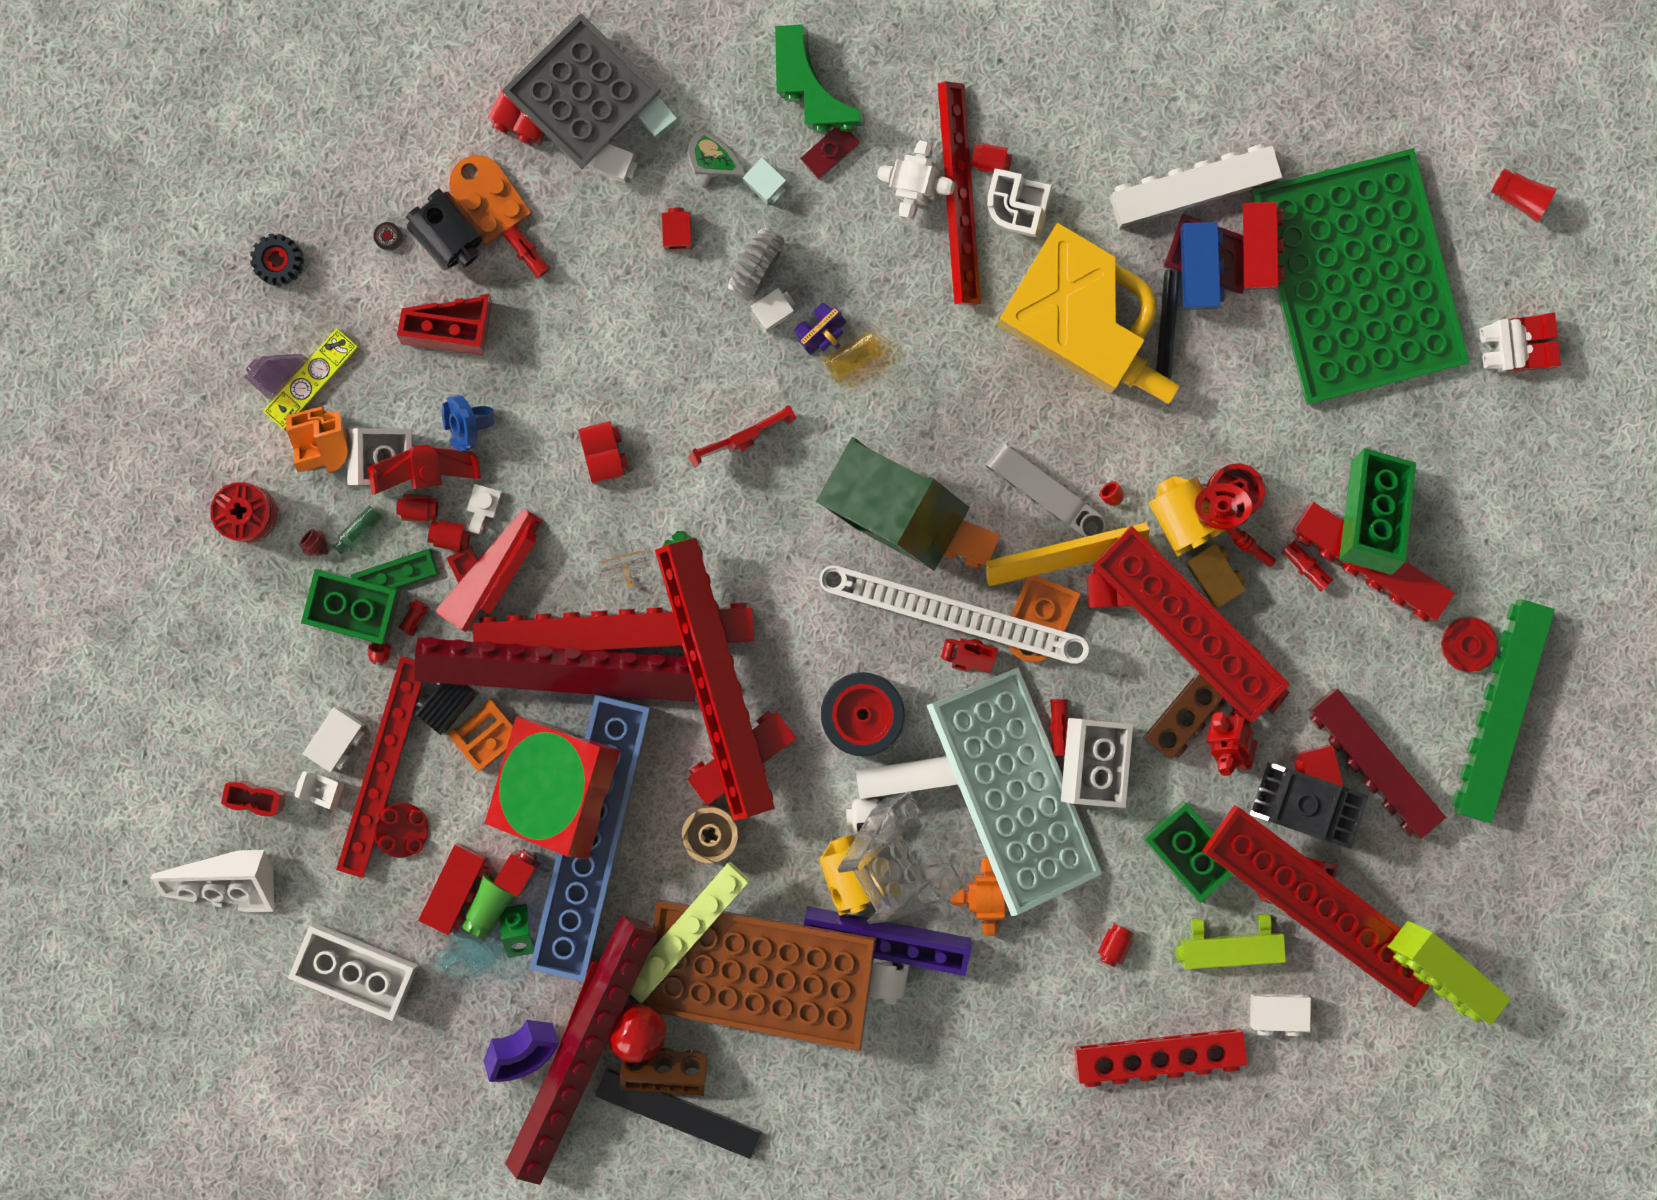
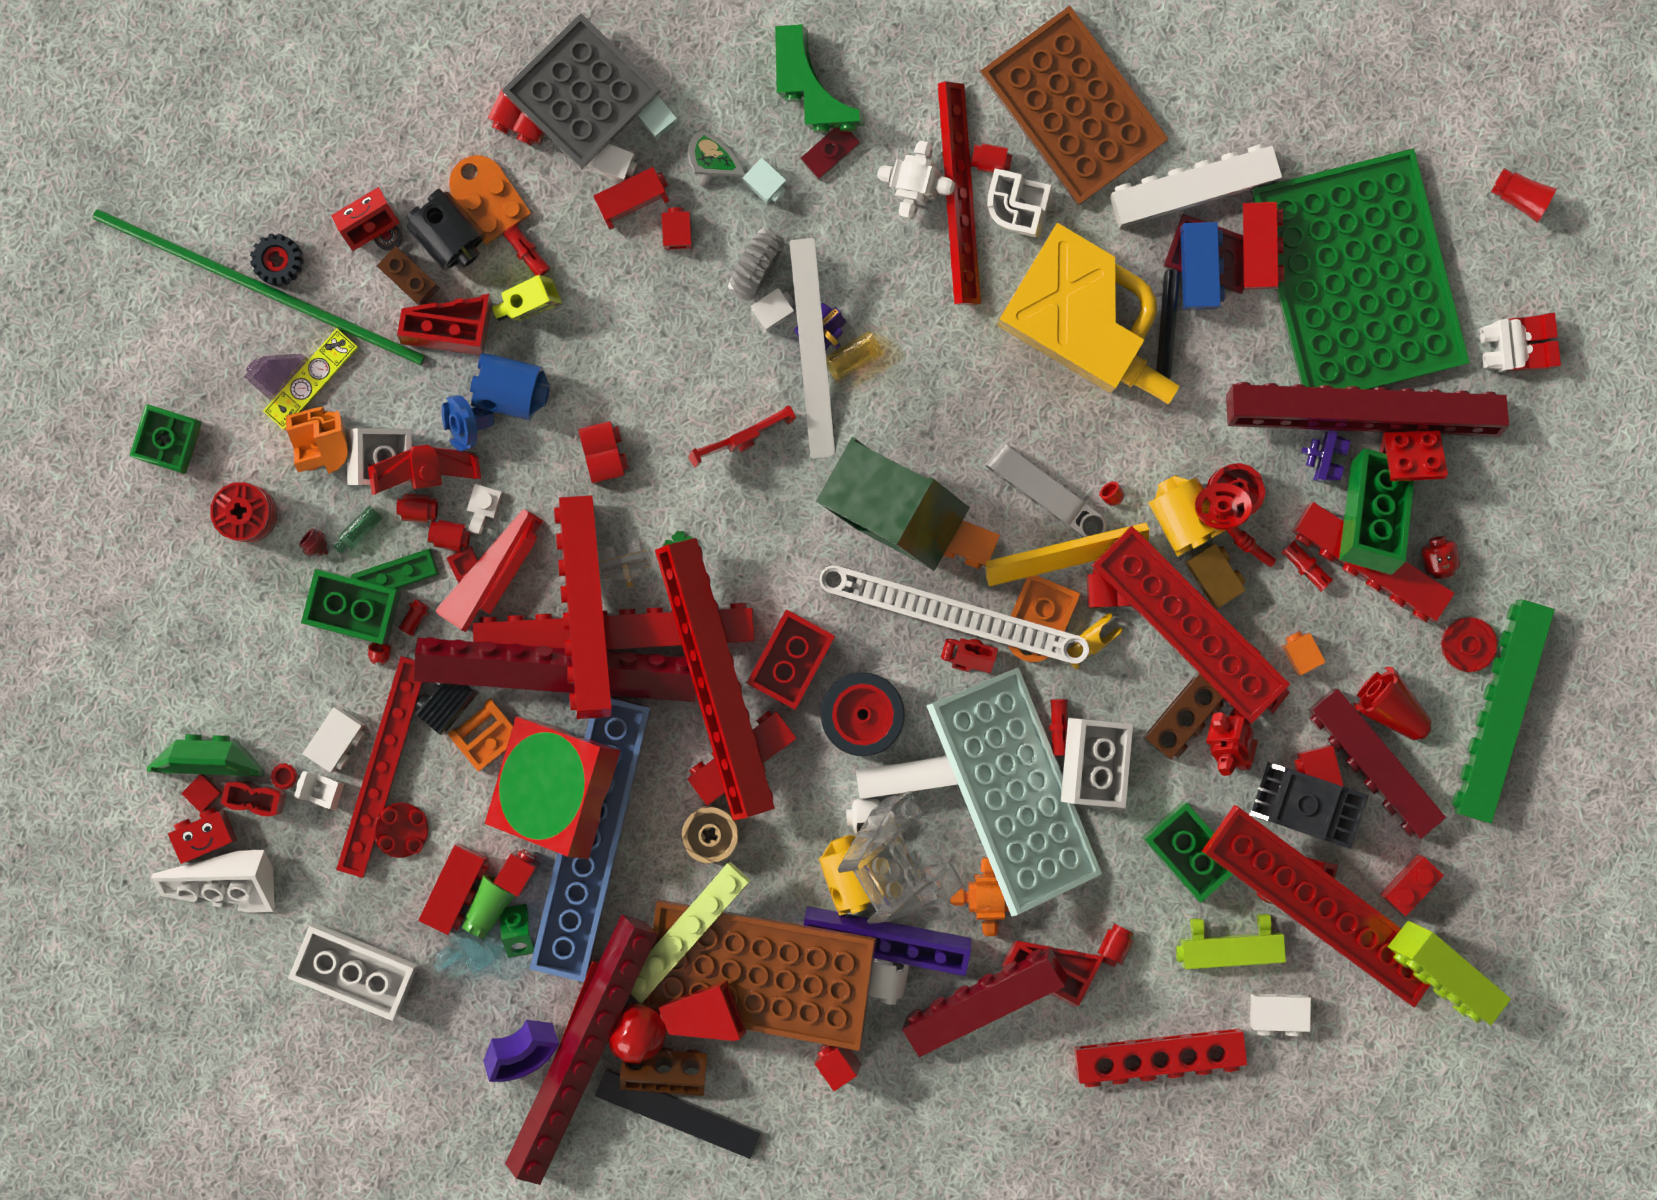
none -> green piece [92,209,425,366]
none -> green brick [130,404,202,474]
none -> green wedge [147,734,264,777]
none -> red brick [167,807,237,864]
none -> red tile [181,774,222,813]
none -> red piece [271,763,299,790]
none -> red brick [331,187,400,251]
none -> reddish brown brick [377,246,440,305]
none -> blue cylinder [470,353,550,421]
none -> neon yellow torso [492,275,562,322]
none -> red brick [554,495,612,719]
none -> red brick [593,167,669,230]
none -> red slope [659,980,747,1041]
none -> red brick [746,609,835,710]
none -> white sticker [790,238,835,459]
none -> red brick [814,1044,862,1092]
none -> dark red brick [902,947,1067,1057]
none -> dark orange plate [980,5,1168,206]
none -> red wedge [1000,941,1104,1007]
none -> yellow piece [1067,613,1123,670]
none -> dark red brick [1226,382,1509,437]
none -> orange brick [1281,631,1326,675]
none -> dark purple hips [1301,430,1350,482]
none -> red cone [1354,666,1432,741]
none -> red bracket [1379,430,1448,481]
none -> red brick [1379,854,1444,916]
none -> red head [1421,536,1460,579]

